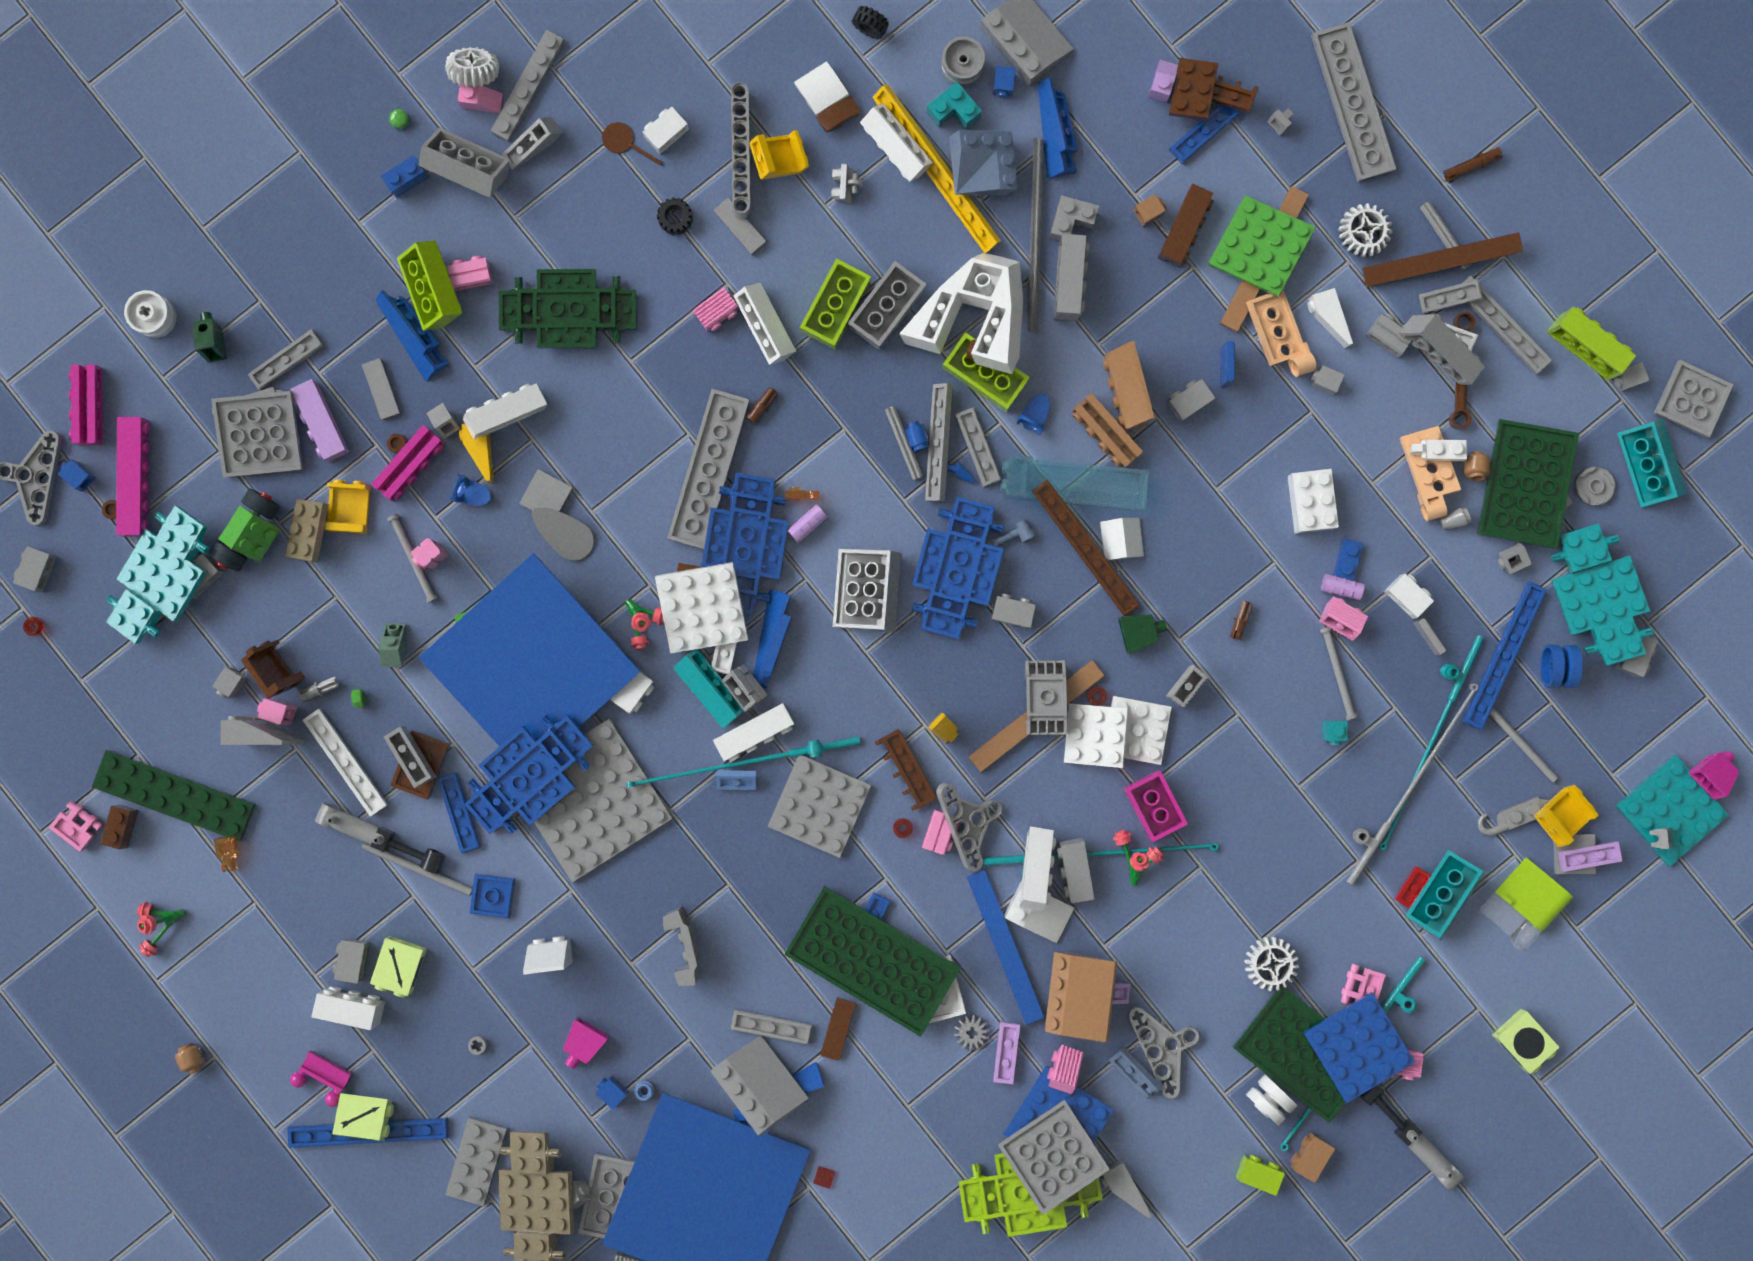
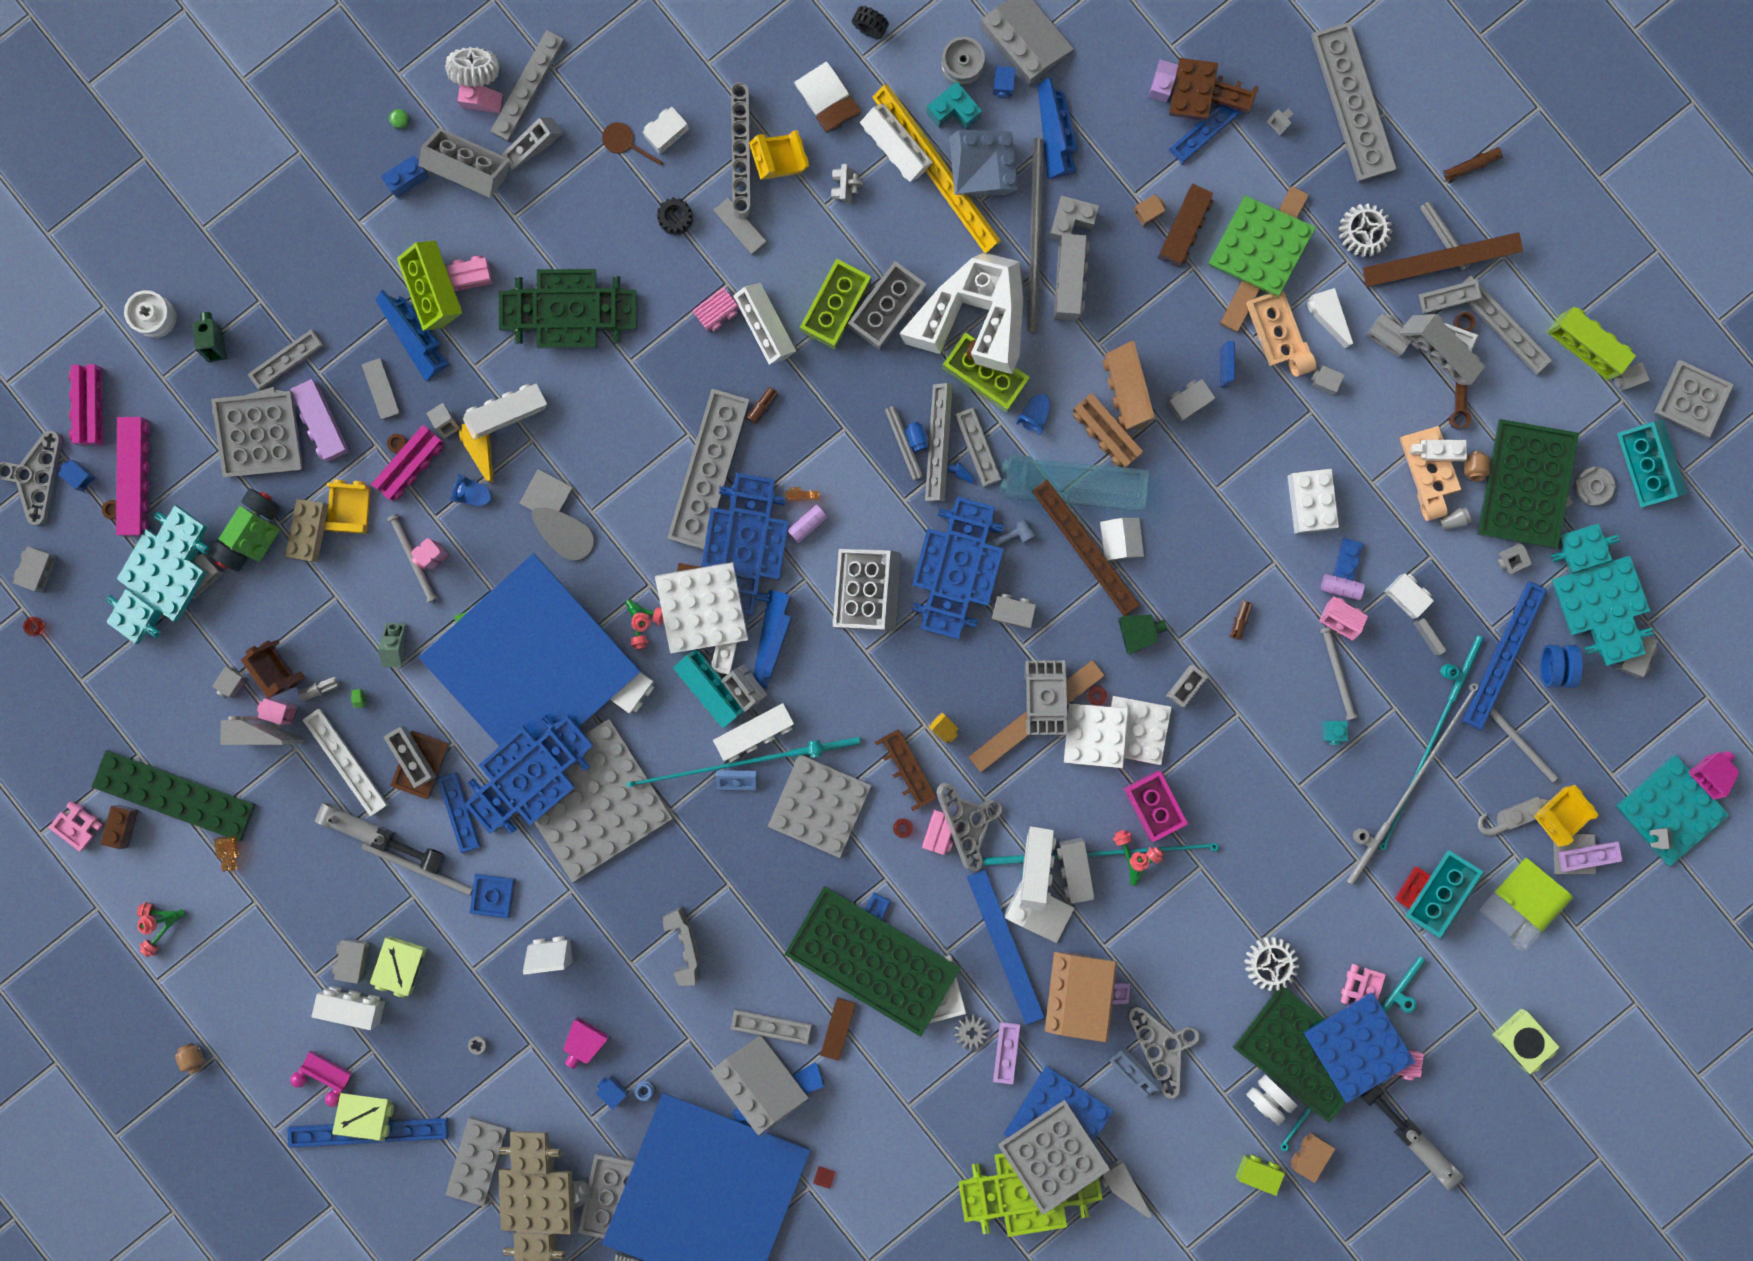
bright pink brick [1047,1045,1084,1094] -> none

